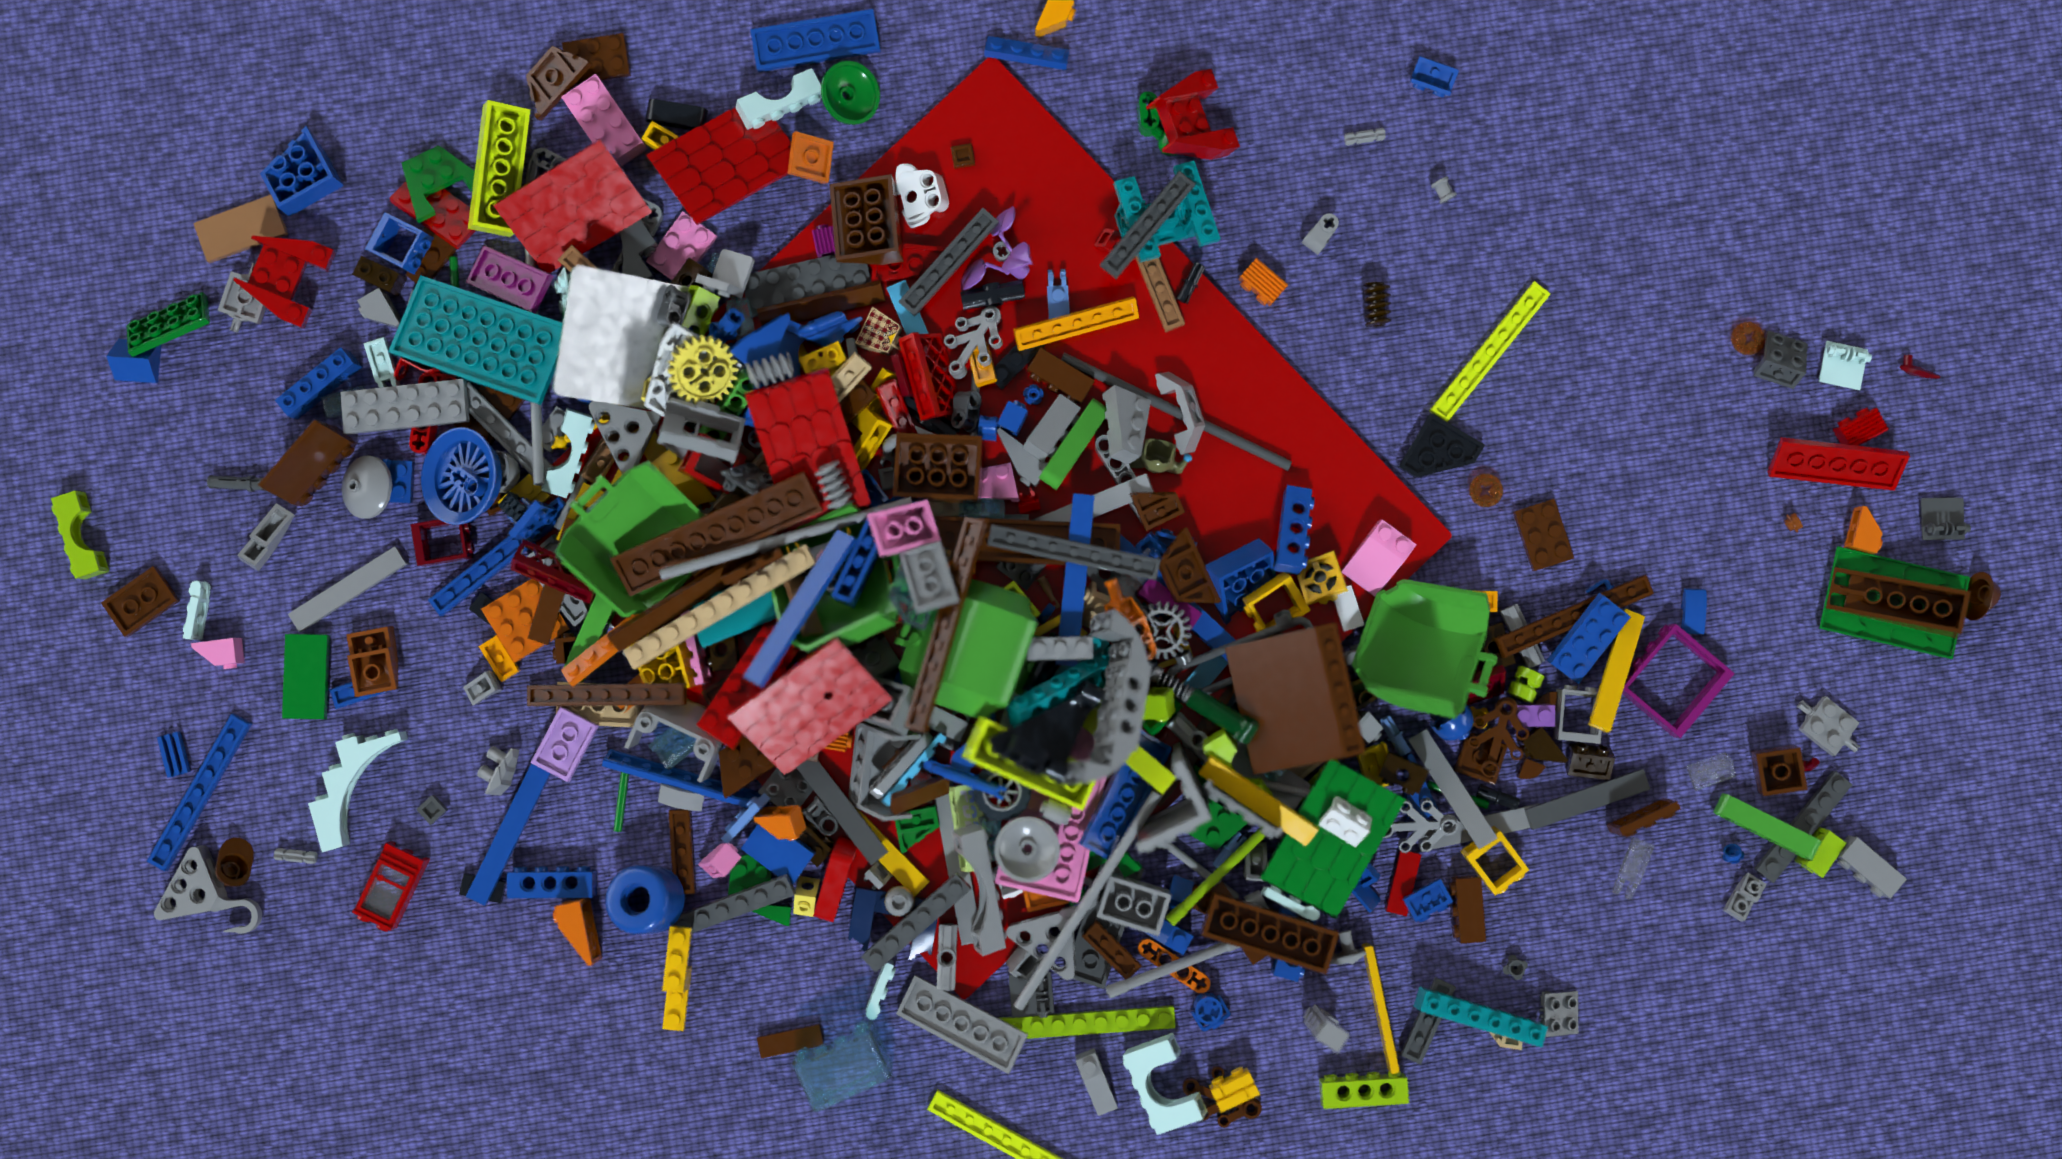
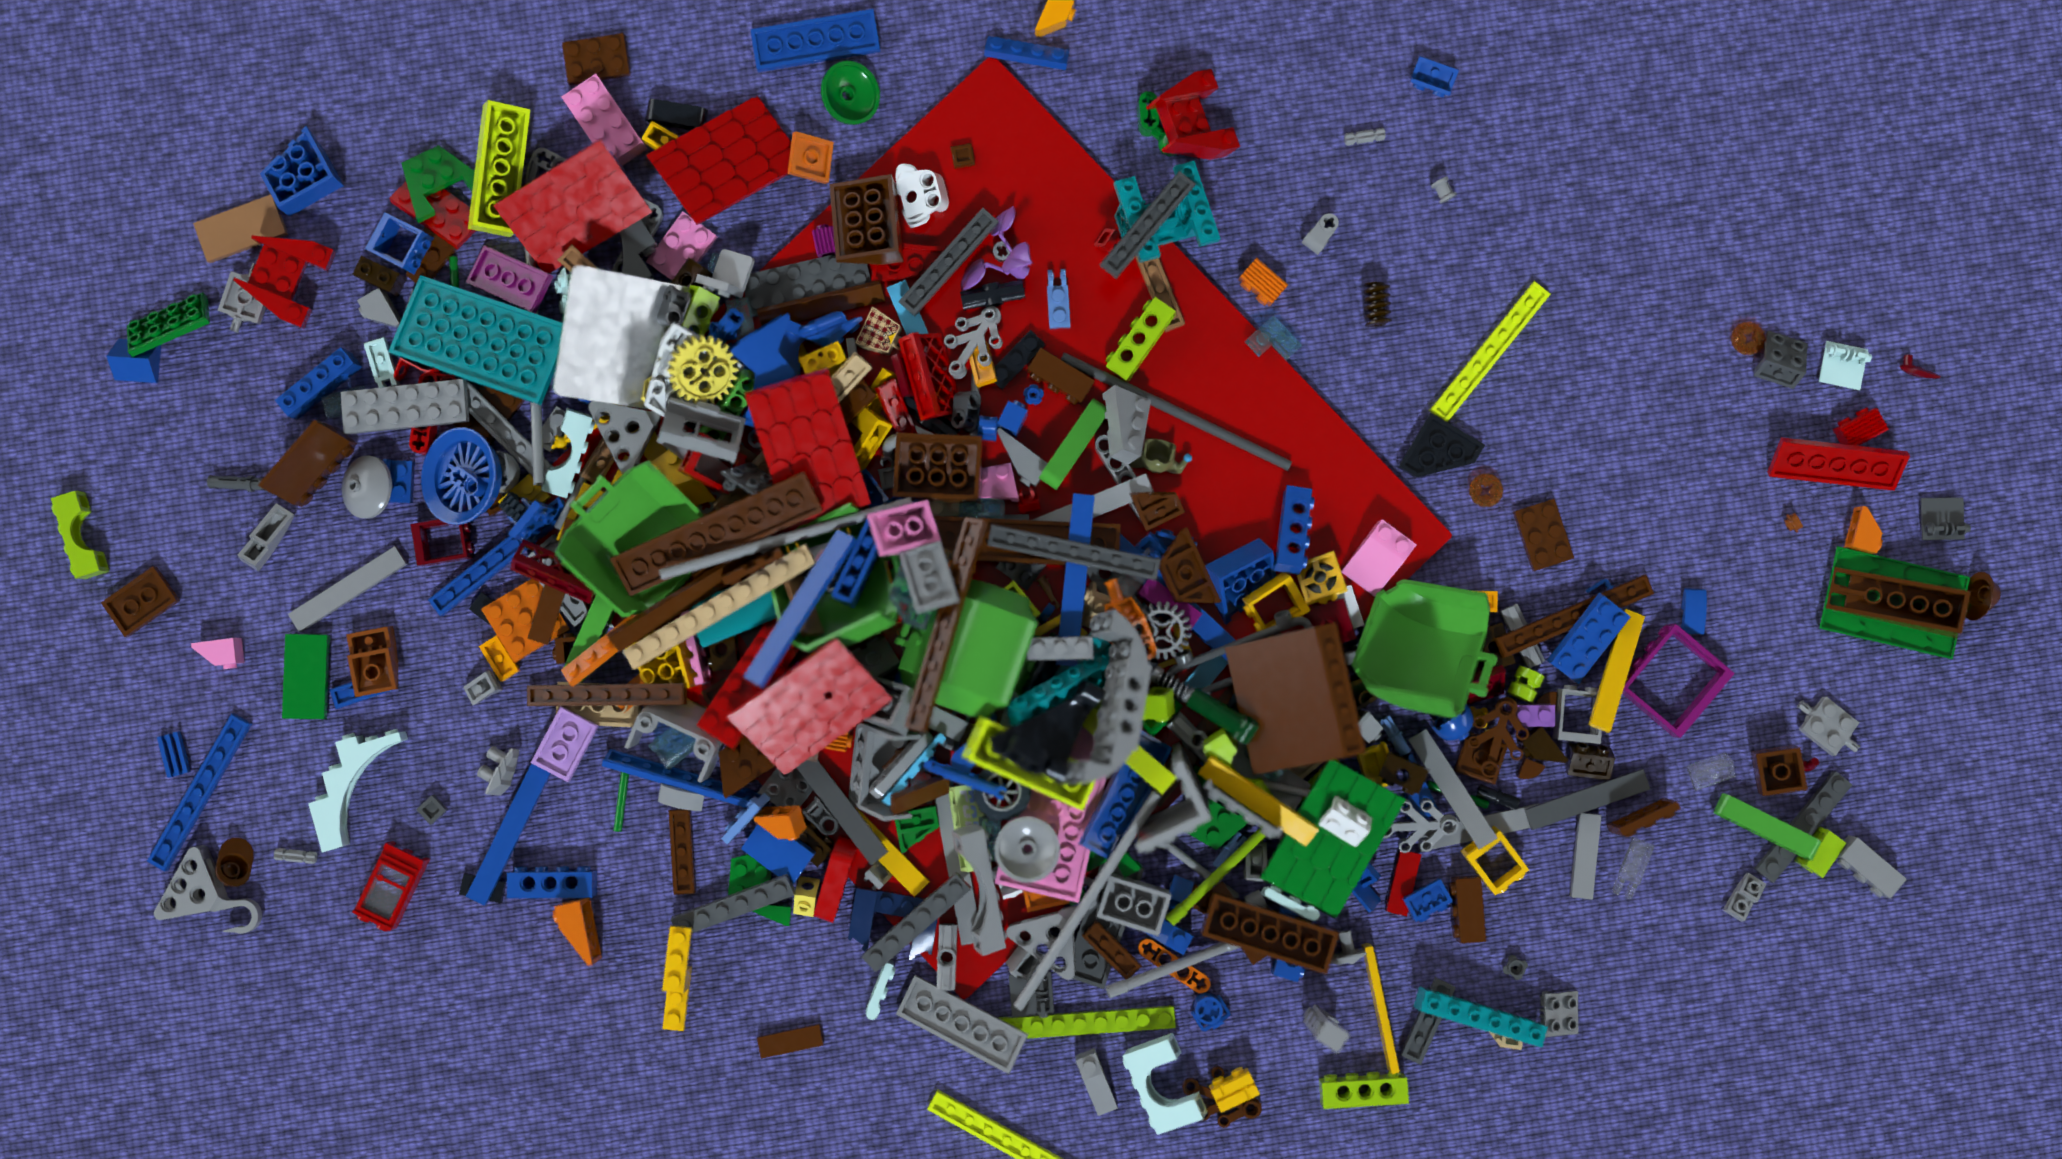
light aqua hinge [183,580,211,640] -> none
reddish brown wing [526,46,593,121] -> none
blue piece [606,865,685,934] -> none
bright pink slope [698,843,741,878] -> none
light aqua arch [736,68,821,130] -> none
light grey piece [745,352,794,389] -> none
clear light blue windscreen [792,1020,893,1112] -> none
light grey piece [814,460,854,509] -> none
light grey piece [884,886,915,917] -> none
light orange plate [1013,297,1139,351] -> none
light grey brick [1023,394,1081,462] -> none
light grey brick [1040,798,1073,825] -> none
light grey slope [1155,372,1205,455] -> none
black axle [1176,262,1205,304] -> none
blue plate [1722,844,1744,864] -> none
none -> lime brick [1106,297,1177,382]
none -> clear light blue plate [1245,315,1302,360]
none -> dark red tile [1304,598,1357,643]
none -> light grey tile [1570,813,1601,900]

